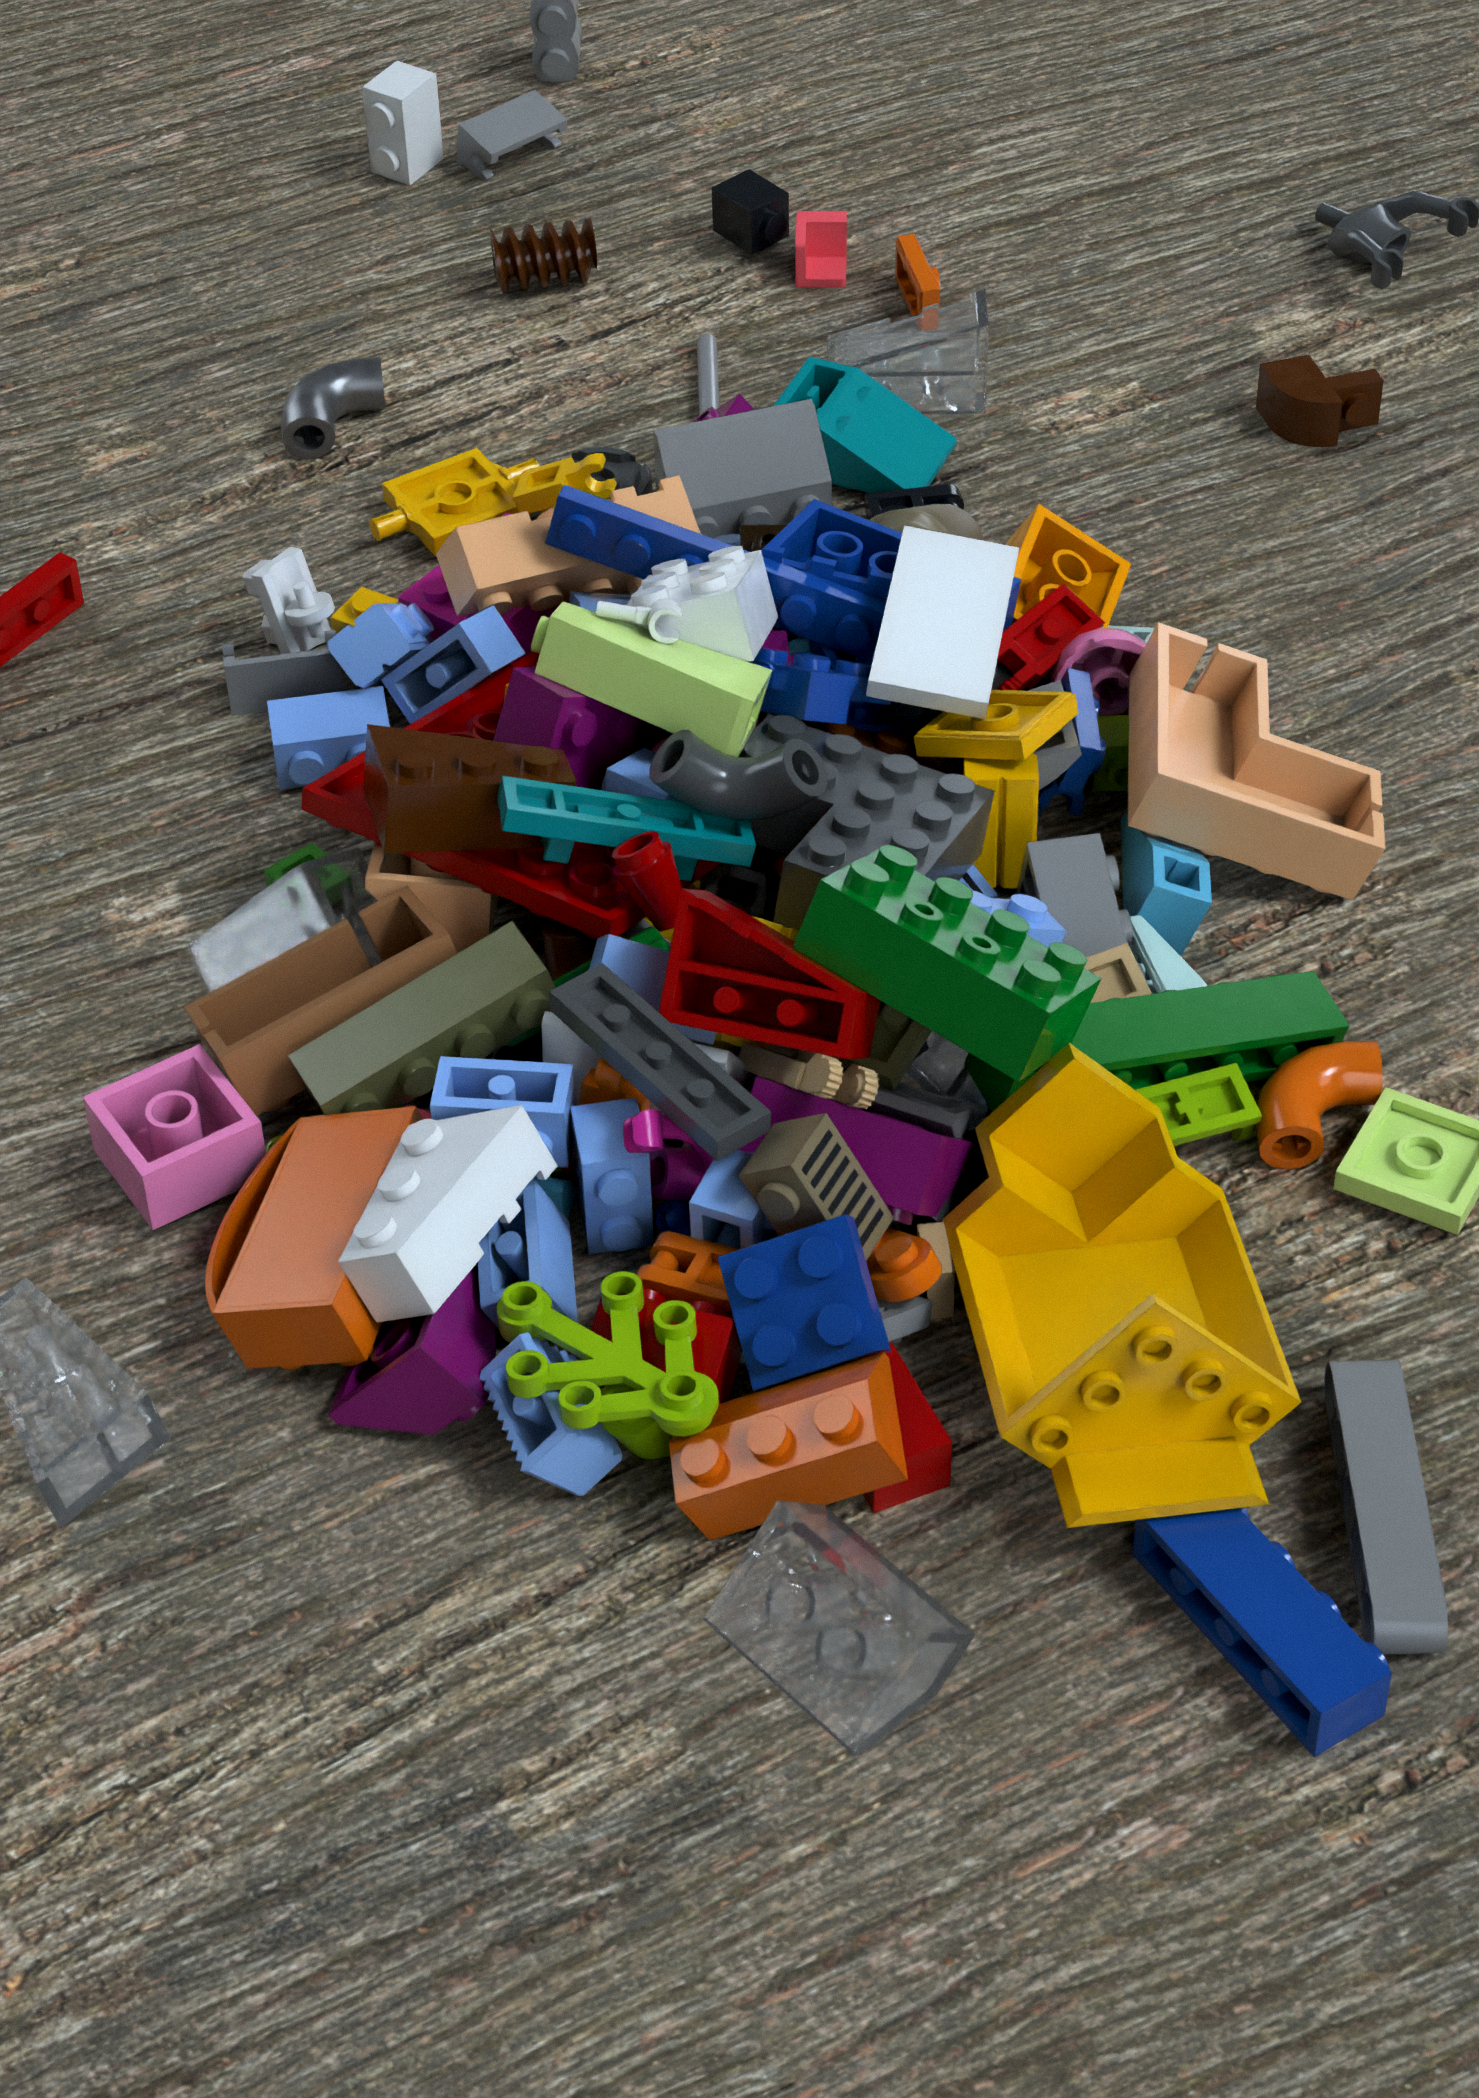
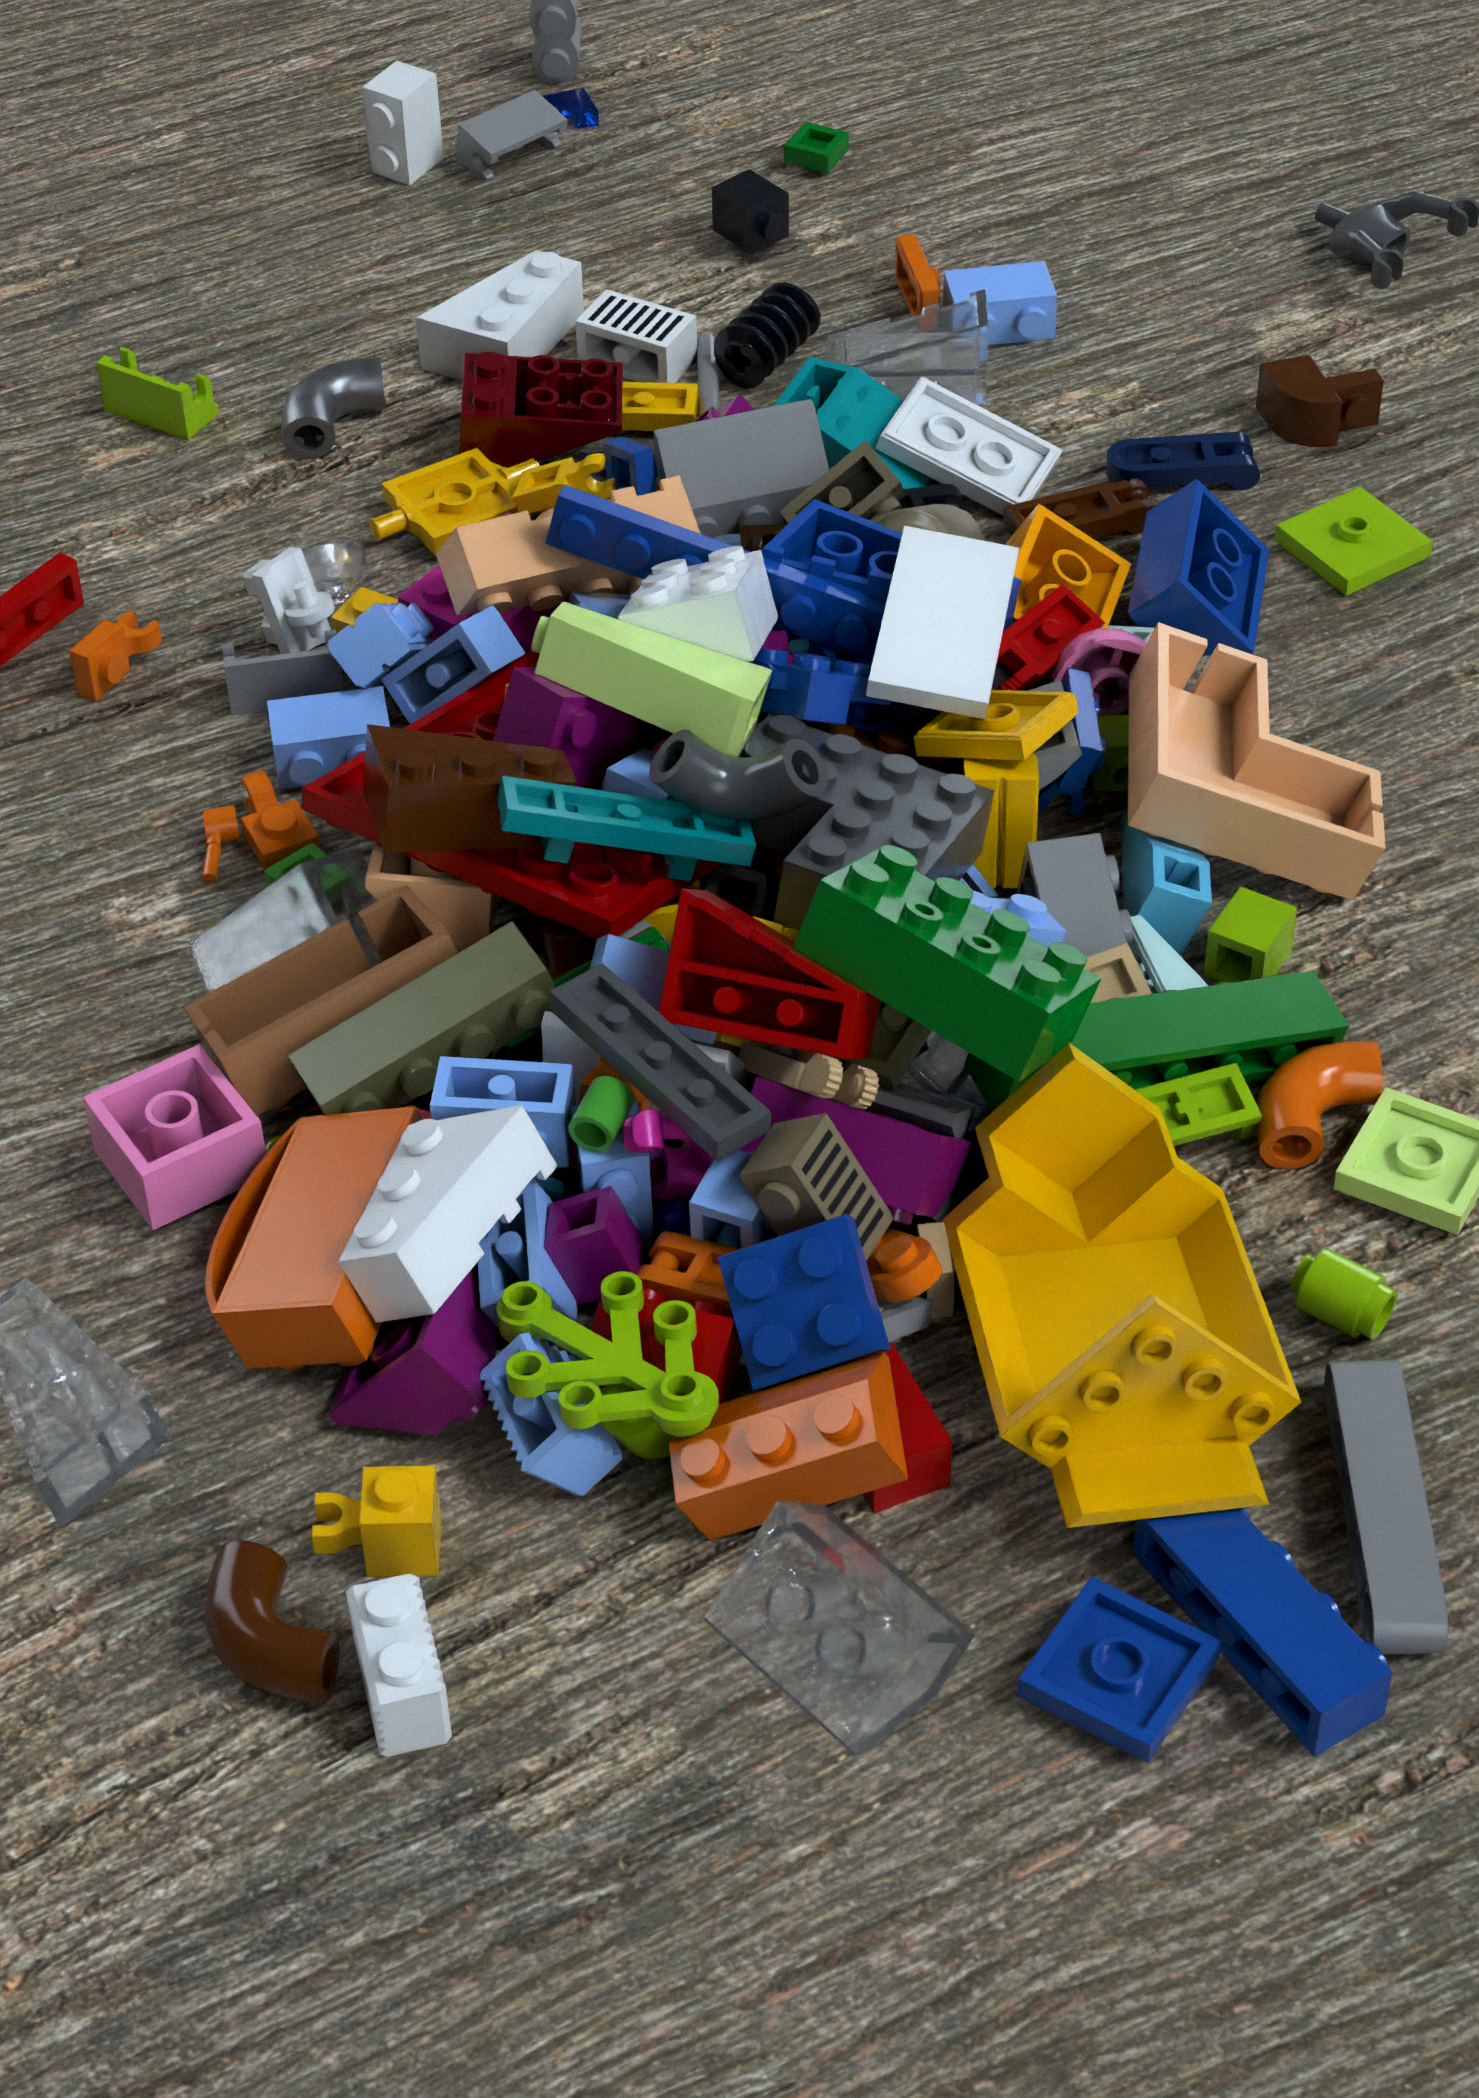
reddish brown piece [490,218,597,293] -> none
white hand [596,598,683,644] -> none
red cone [612,831,682,931] -> none
coral panel [795,211,847,288] -> none
none -> orange plate [69,611,162,702]
none -> lime hinge [96,347,219,440]
none -> orange hand [201,805,240,883]
none -> reddish brown cylinder [204,1540,340,1705]
none -> orange plate [240,770,320,870]
none -> clear piece [302,542,367,605]
none -> yellow brick [312,1465,442,1577]
none -> white brick [346,1573,452,1757]
none -> white wedge [416,250,584,381]
none -> dark red slope [459,352,623,468]
none -> clear blue tile [543,87,599,128]
none -> magenta brick [544,1186,645,1305]
none -> bright green hinge [568,1076,635,1152]
none -> white brick [575,289,697,383]
none -> blue plate [604,437,658,496]
none -> yellow plate [622,382,699,432]
none -> black piece [713,282,821,389]
none -> dark tan brick [779,440,905,525]
none -> green plate [784,122,849,173]
none -> white tile [875,376,1063,516]
none -> light blue brick [943,261,1057,349]
none -> reddish brown hinge [1004,478,1159,540]
none -> blue plate [1017,1576,1222,1763]
none -> dark blue plate [1106,432,1260,490]
none -> blue slope [1128,479,1269,655]
none -> lime brick [1204,886,1297,983]
none -> lime plate [1275,486,1433,596]
none -> lime brick [1290,1248,1398,1339]

